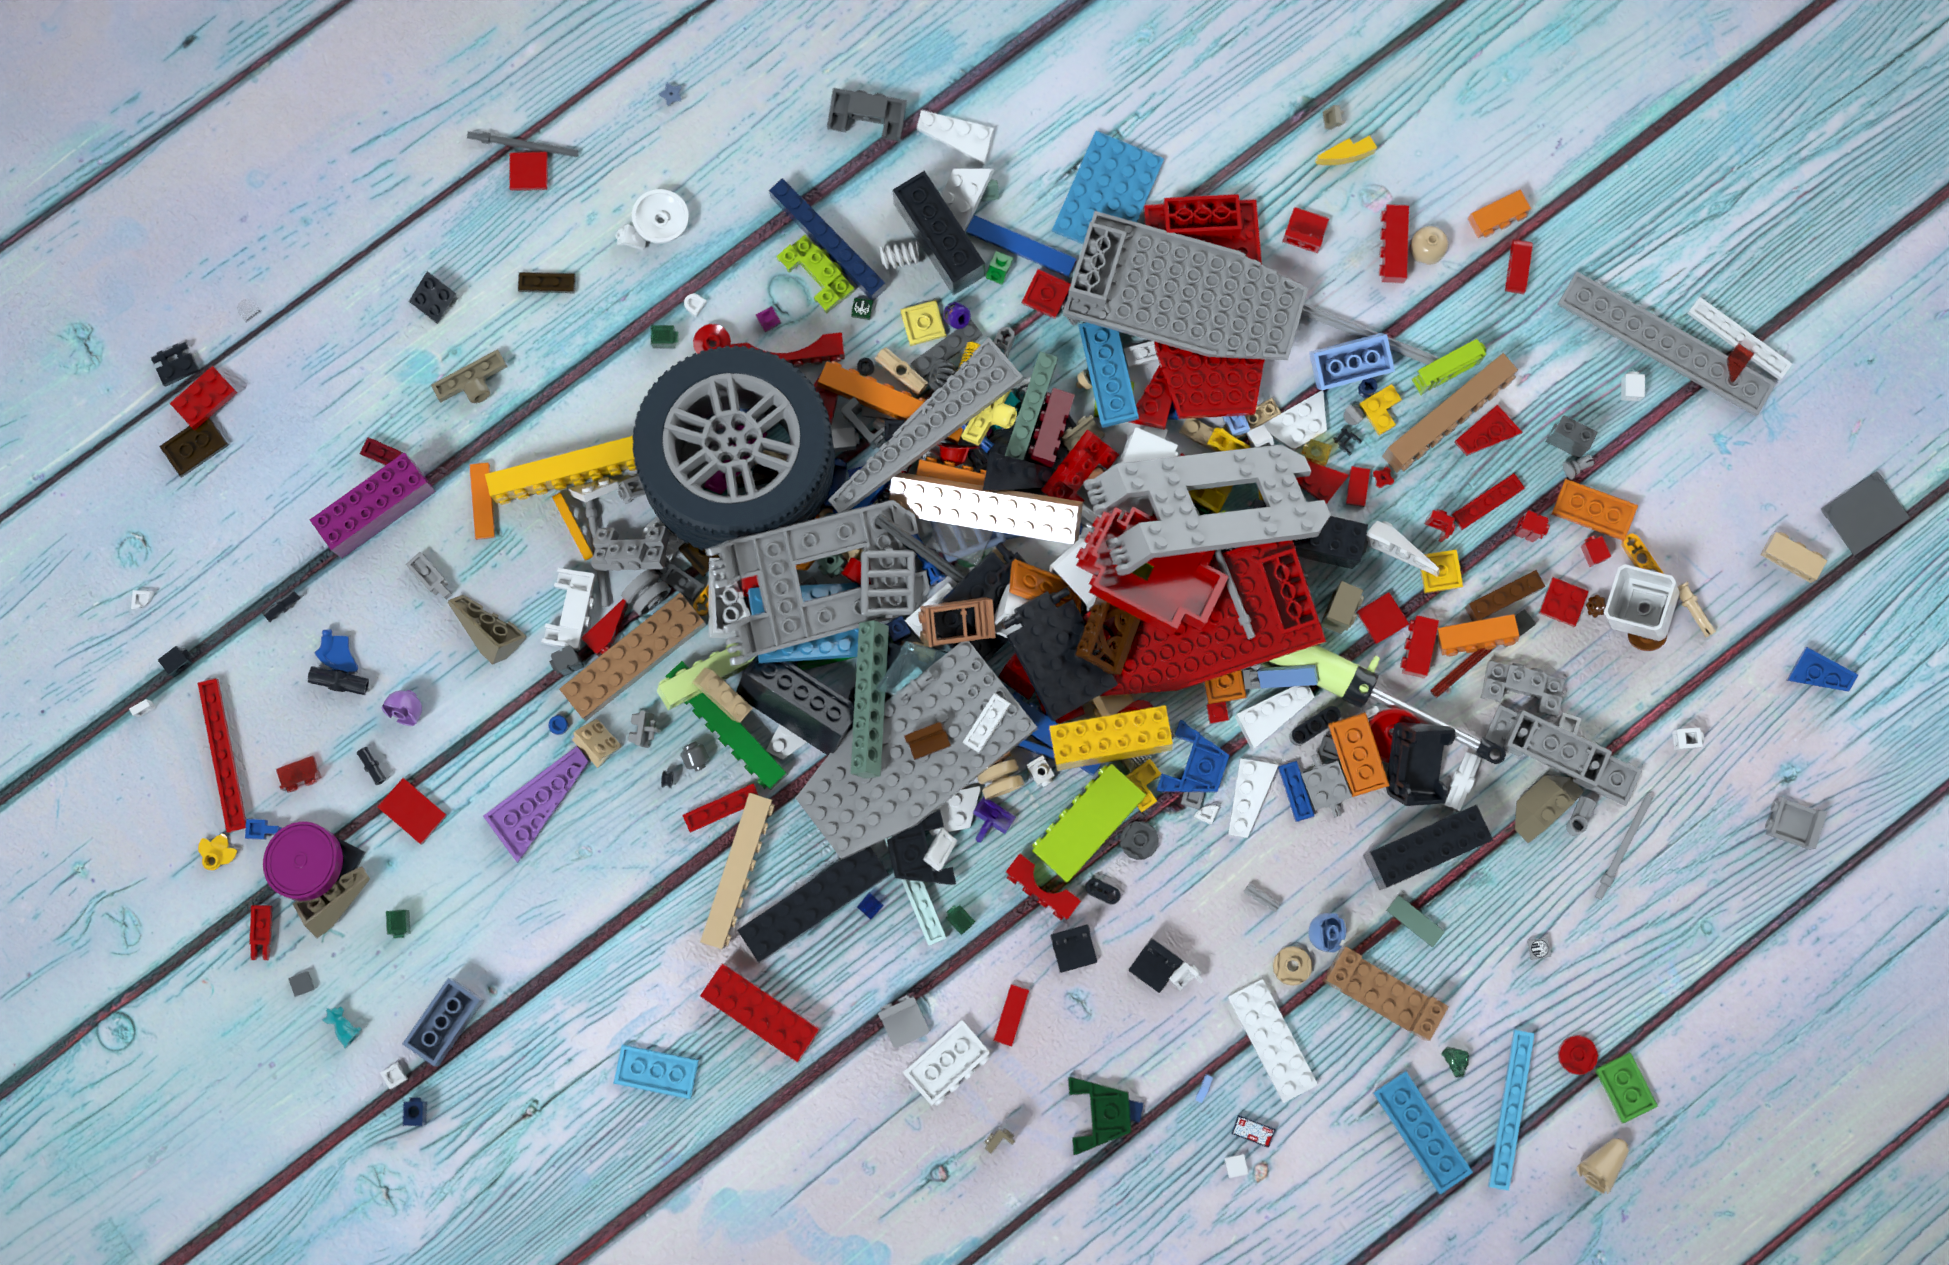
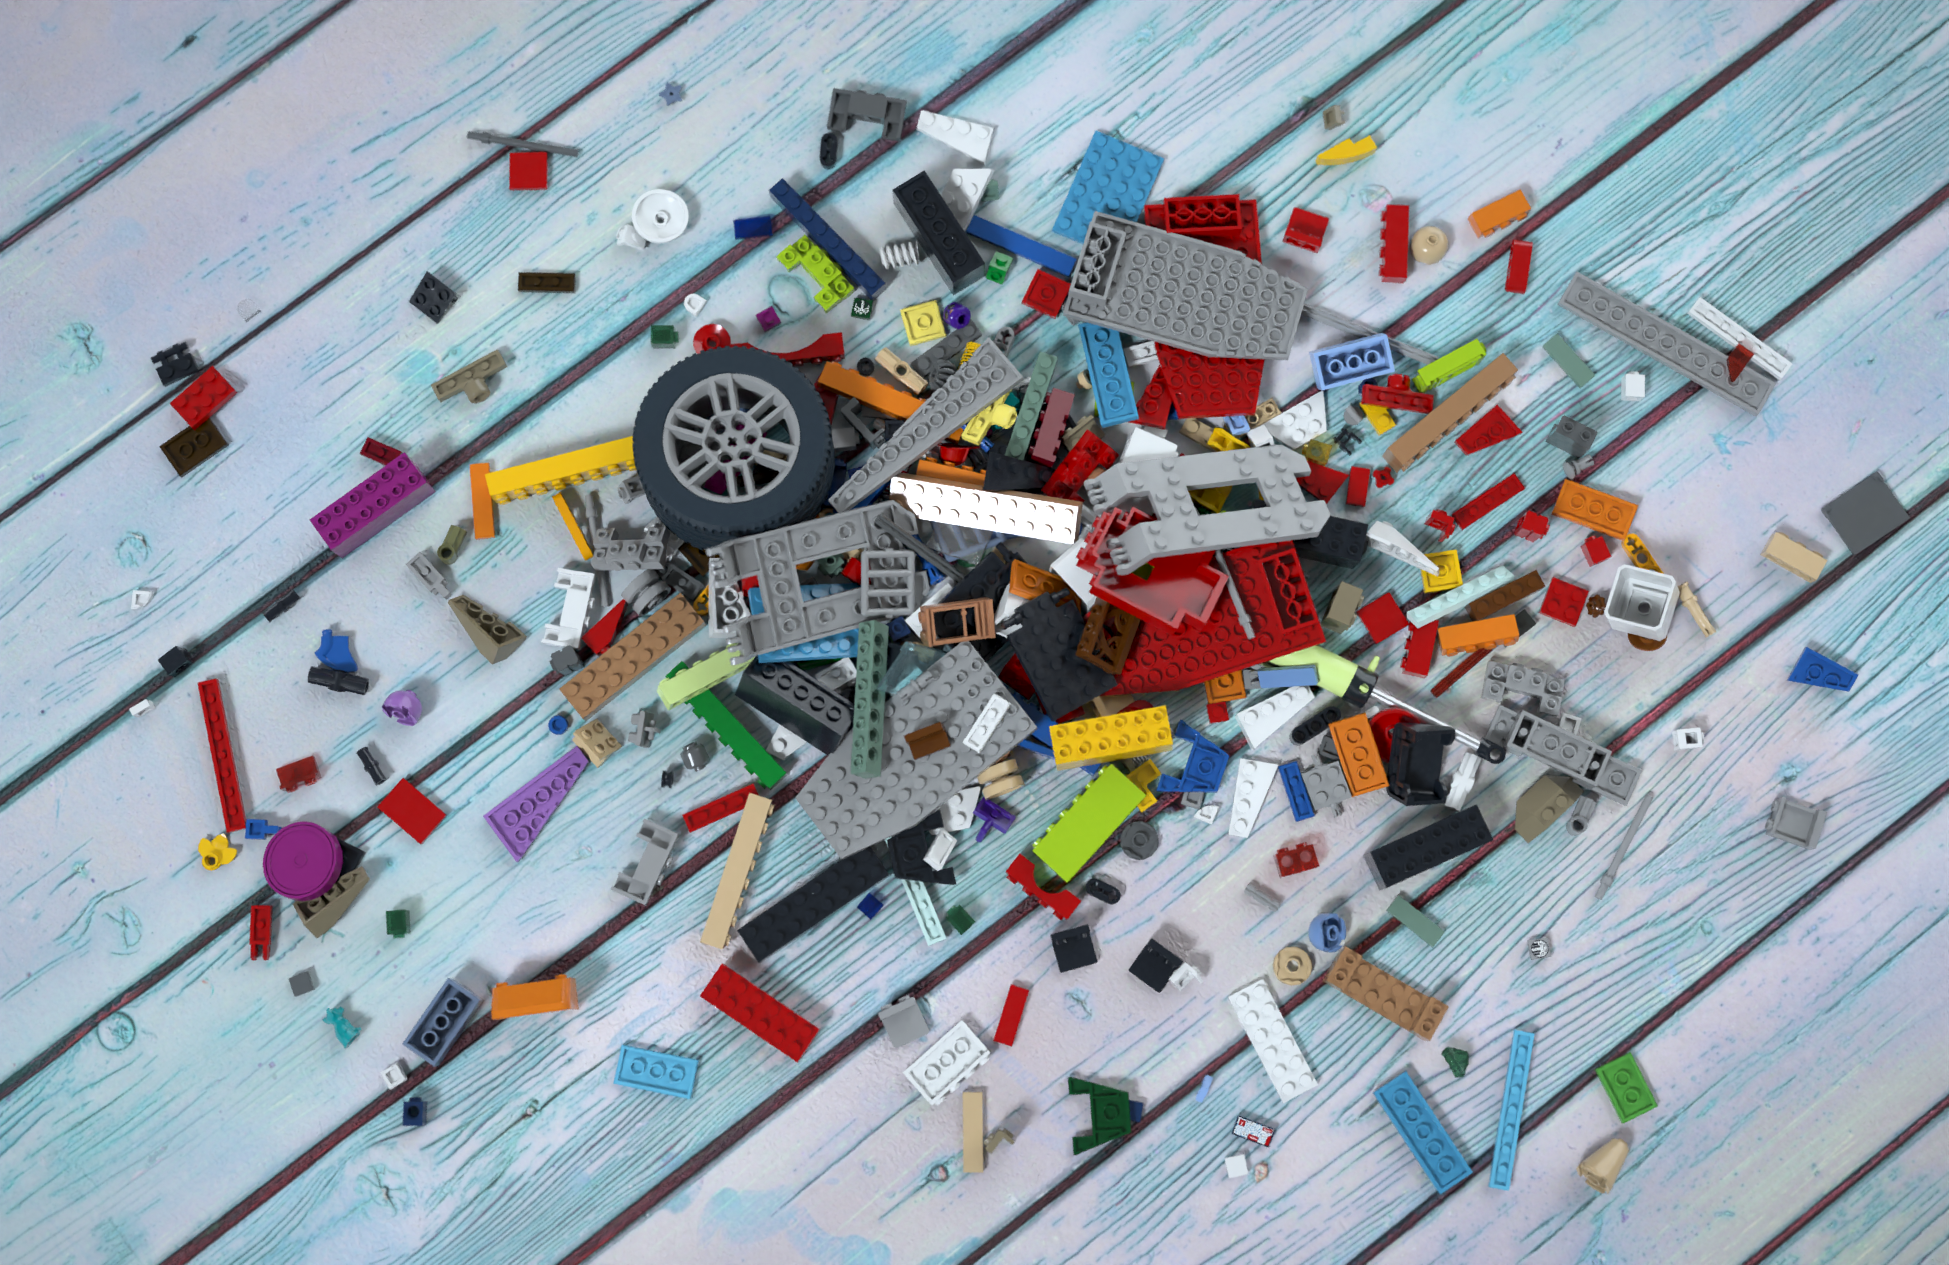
white wing [568,477,619,502] -> none
tan brick [692,668,752,723] -> none
white brick [1026,755,1055,787] -> none
red tile [1558,1035,1598,1075] -> none
none -> olive piece [437,525,467,565]
none -> orange windscreen [491,974,579,1020]
none -> light grey bracket [611,819,680,906]
none -> clear blue tile [733,216,773,240]
none -> white bracket [815,658,856,695]
none -> black beam [820,133,838,170]
none -> tan tile [963,1092,983,1173]
none -> clear red brick [1273,842,1319,878]
none -> red plate [1361,374,1434,415]
none -> light aqua plate [1407,565,1514,628]
none -> sand green tile [1542,334,1595,388]

